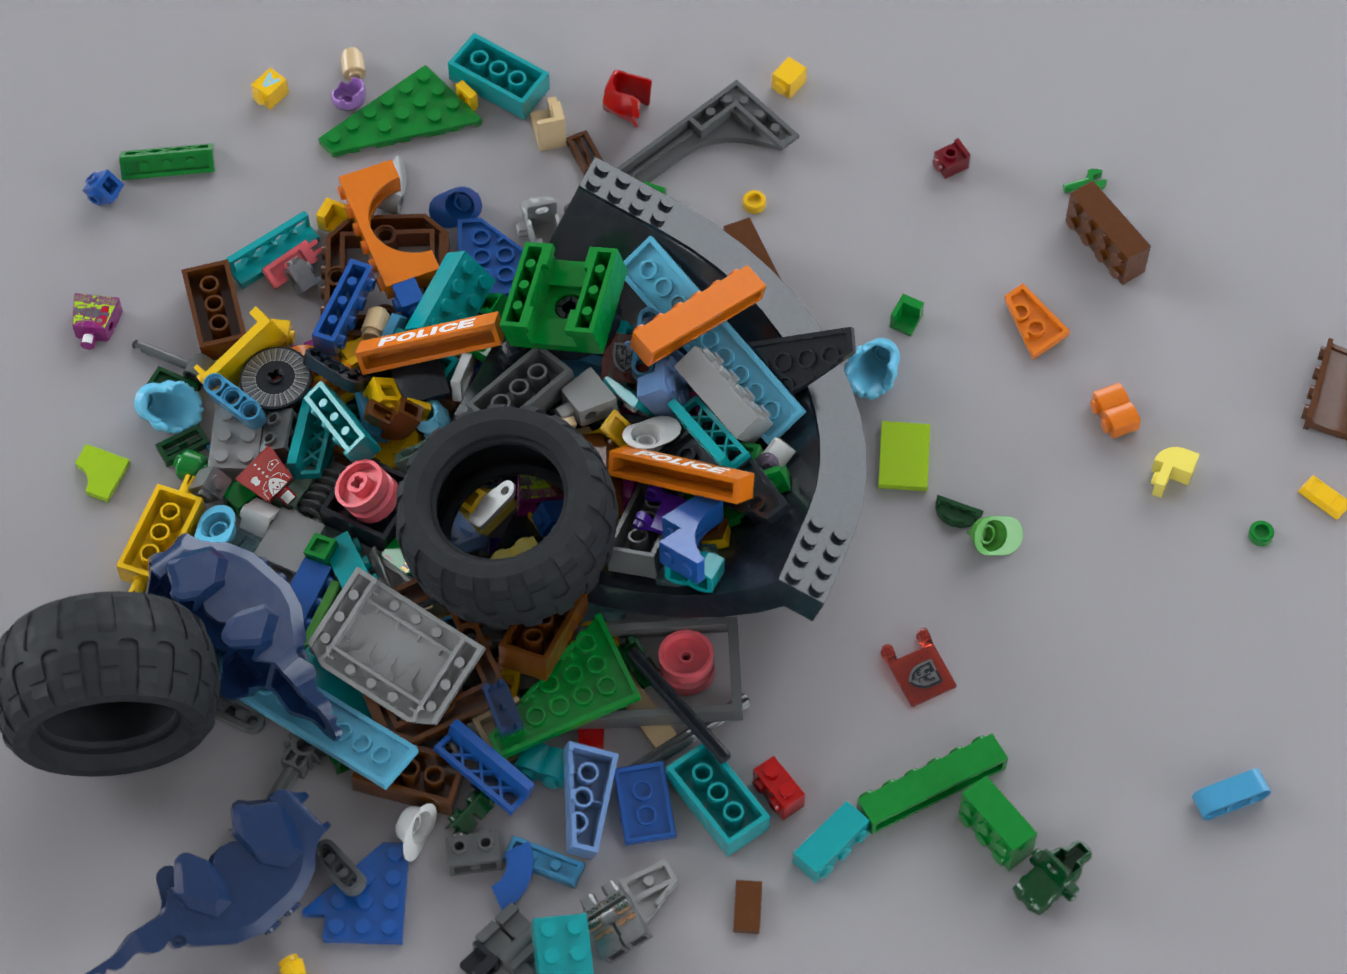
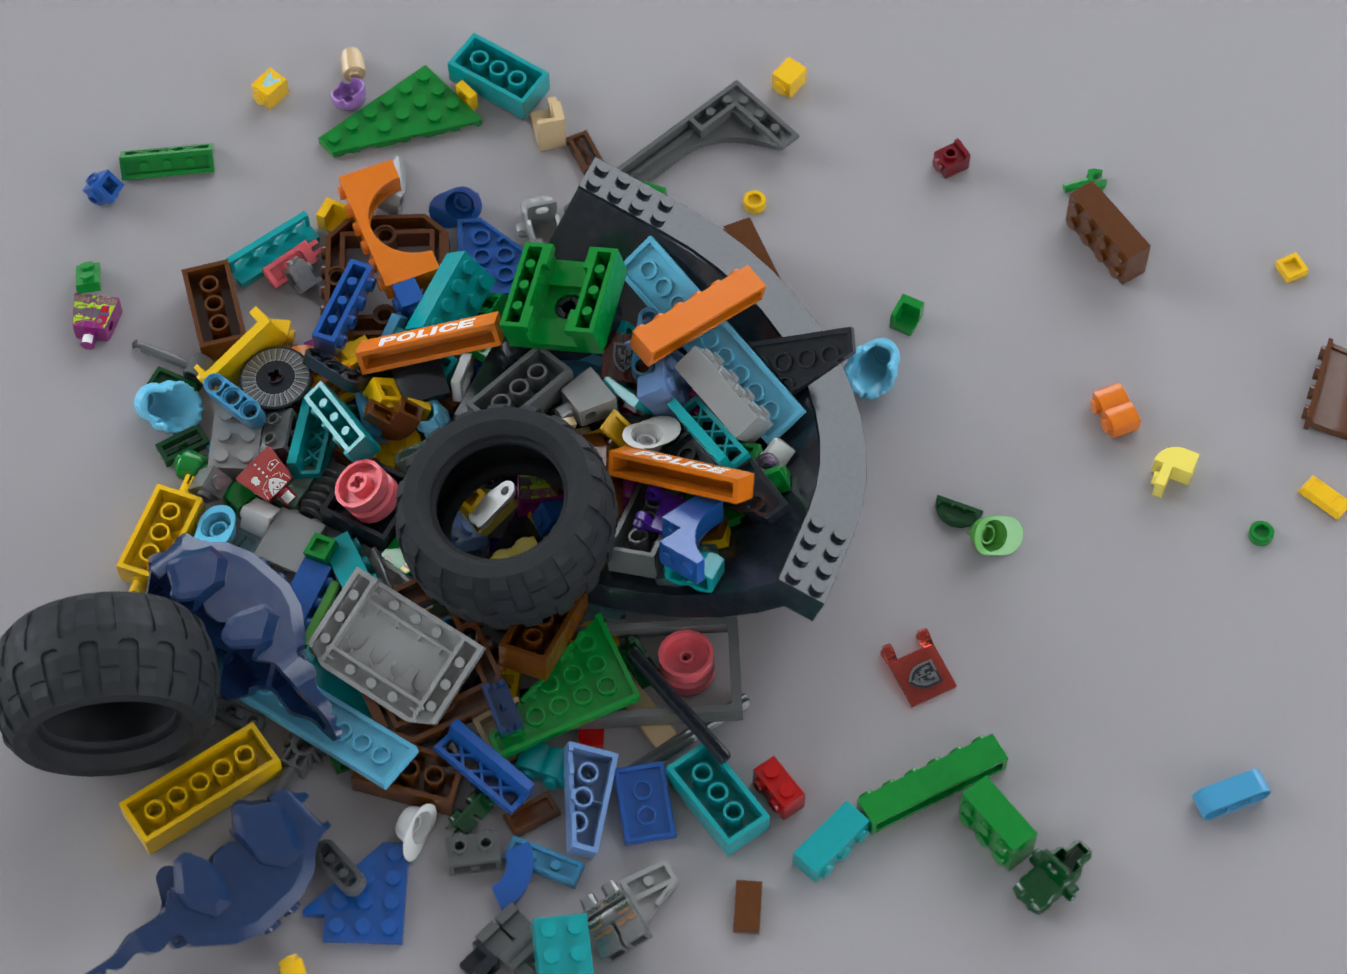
lime tile [75,444,131,503] -> none
tan brick [361,306,390,340] -> none
red piece [602,69,652,128] -> none
lime tile [878,421,930,492] -> none
orange wing [1004,283,1070,360] -> none
none -> green plate [76,261,101,294]
none -> yellow brick [119,722,283,855]
none -> reddish brown tile [503,791,561,837]
none -> yellow tile [1275,252,1309,283]

